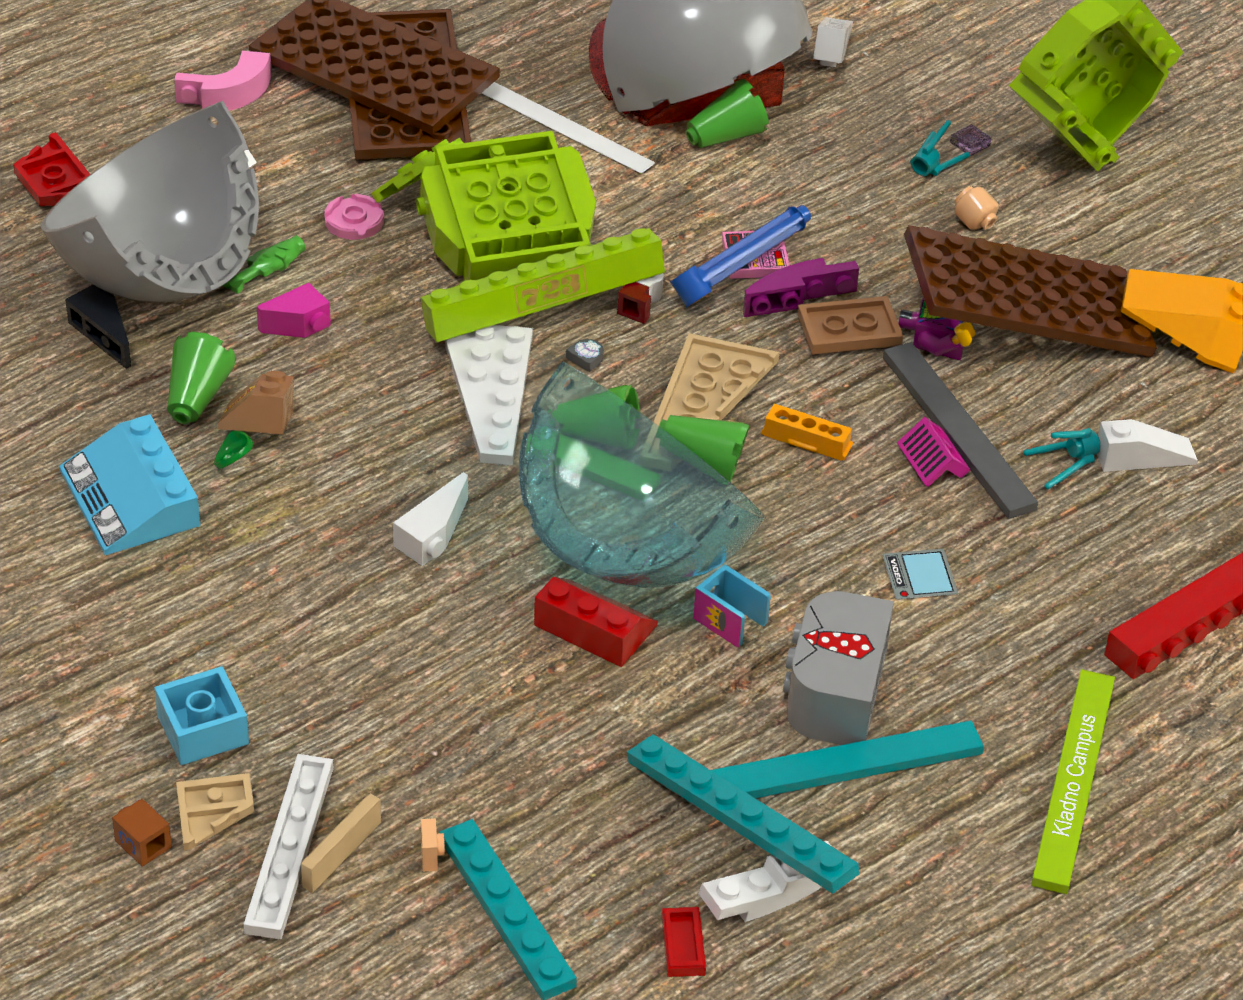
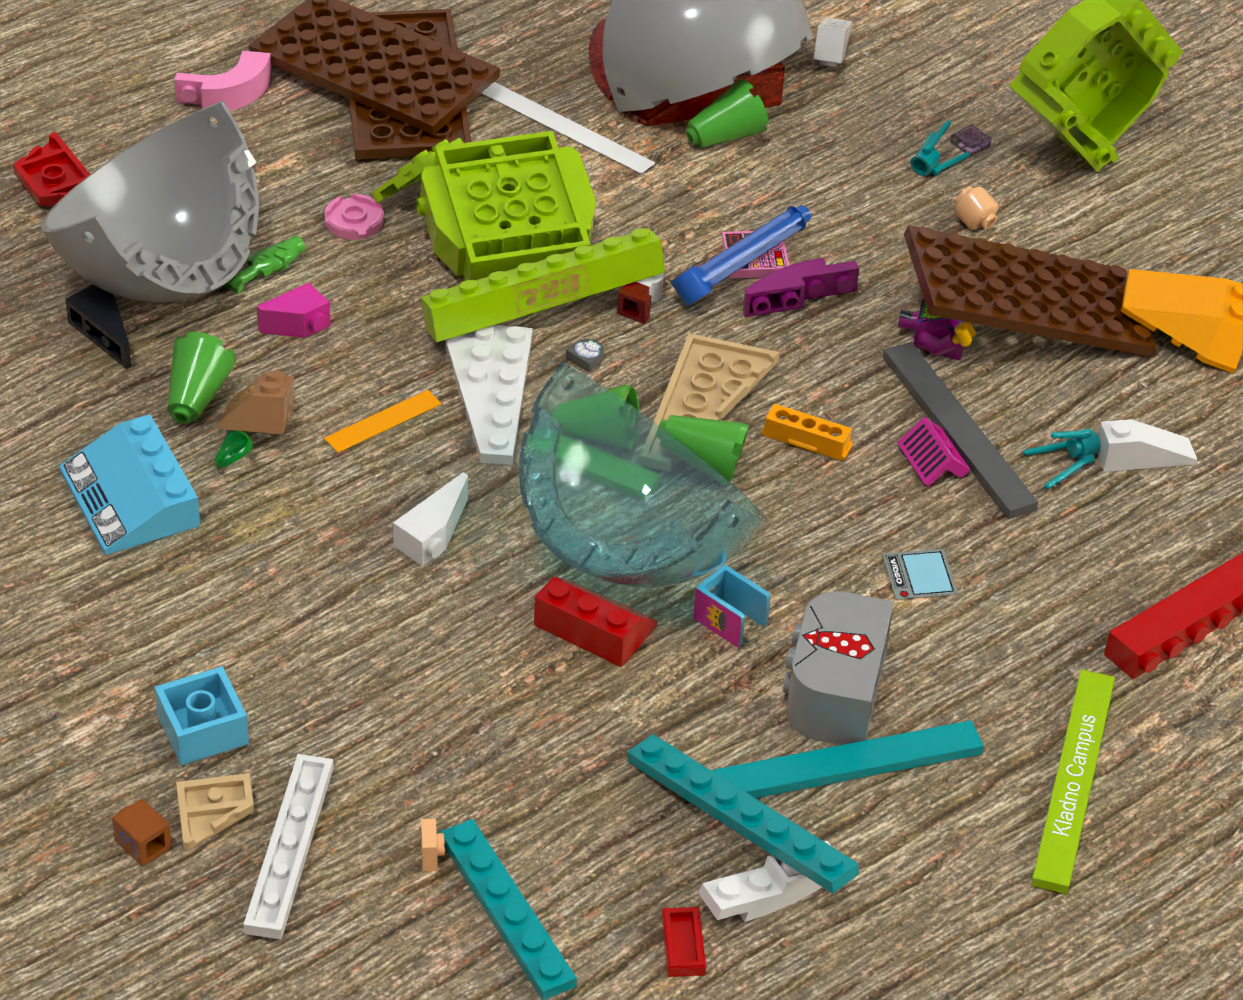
tan tile [301,793,381,893] -> none
medium nougat plate [797,296,903,354] -> none
none -> light orange sticker [324,390,442,453]

